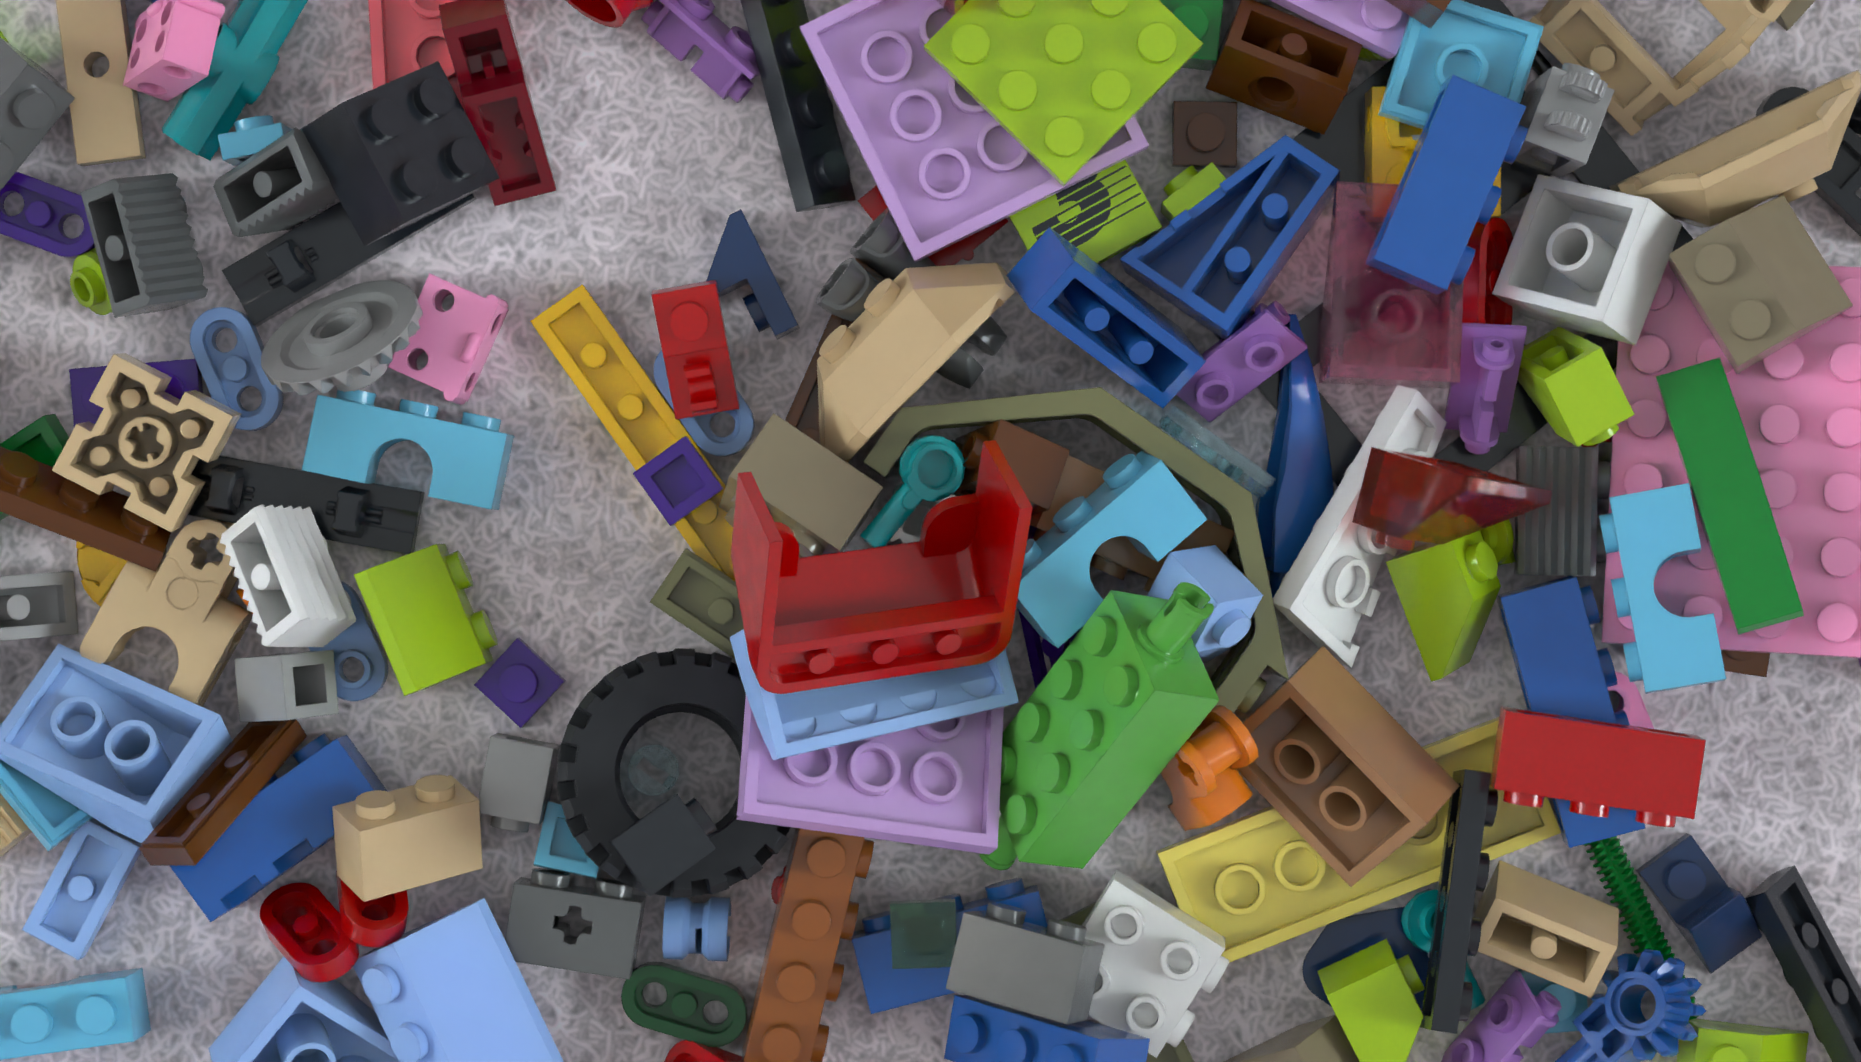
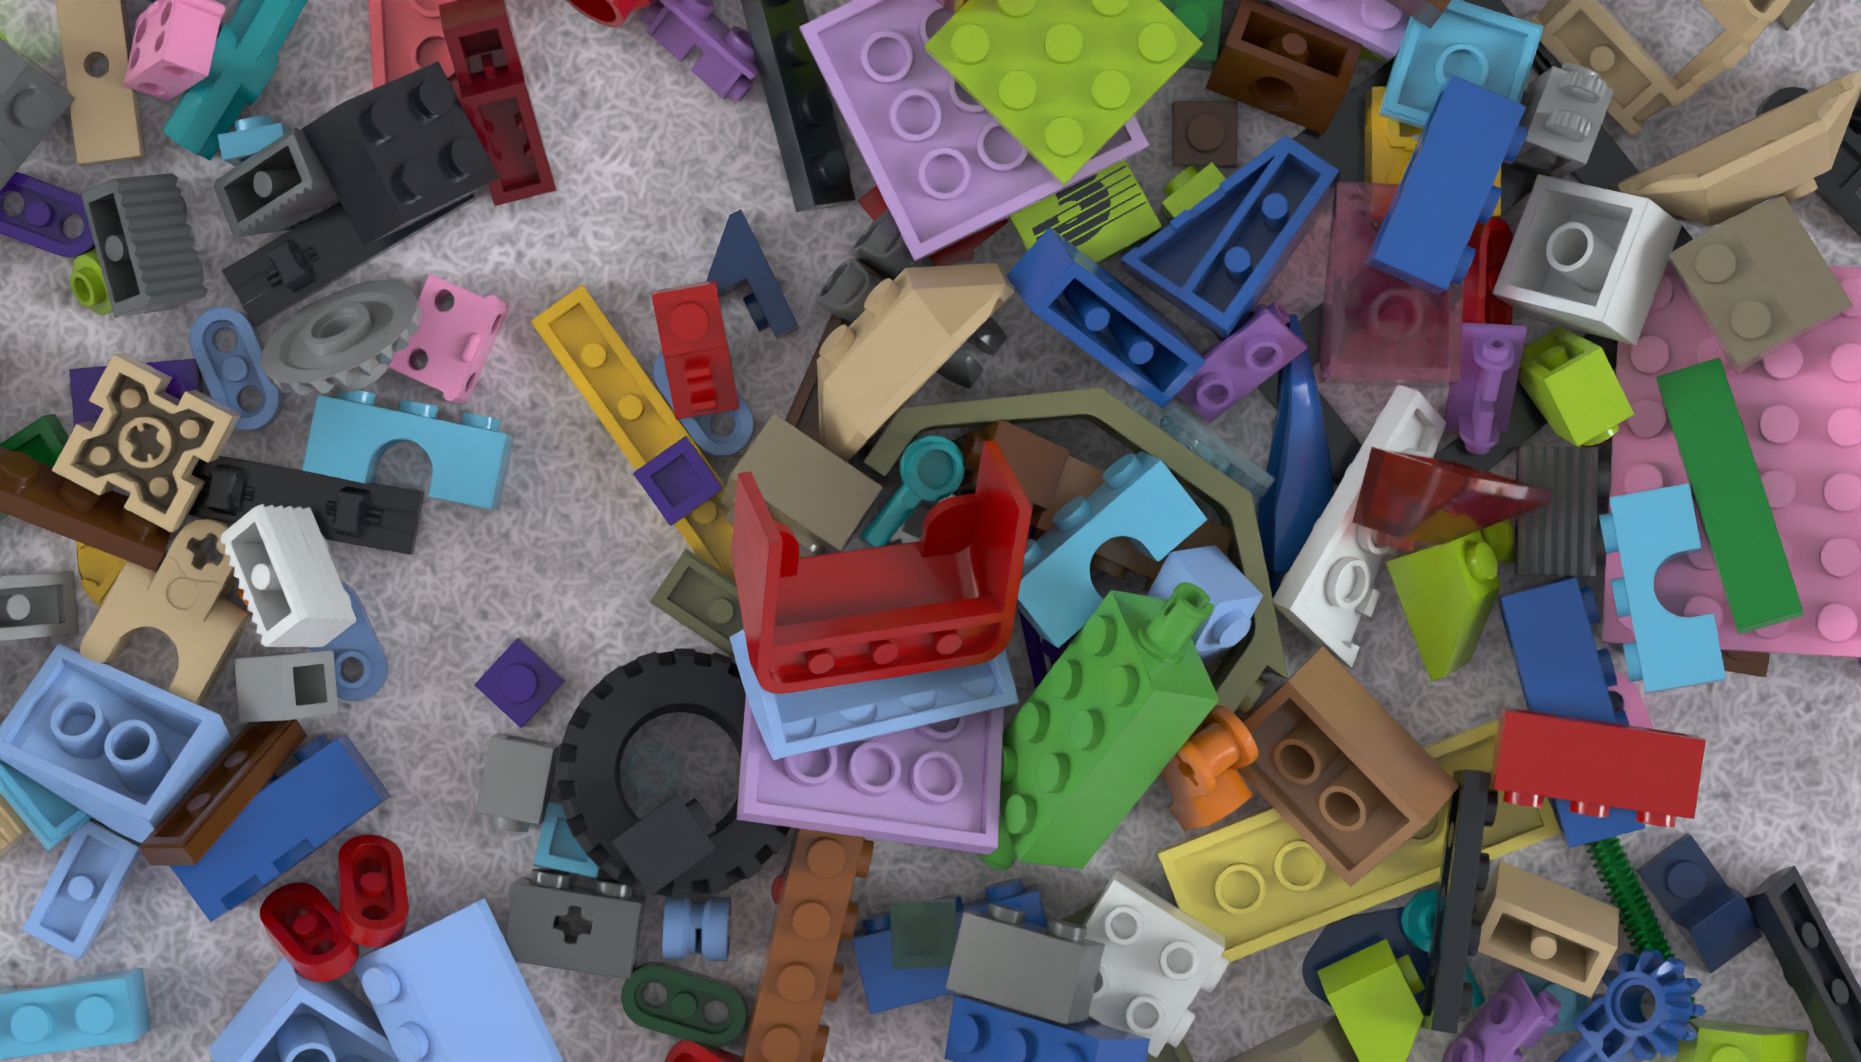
tan brick [332,775,483,902] -> none
lime slope [354,544,498,696] -> none

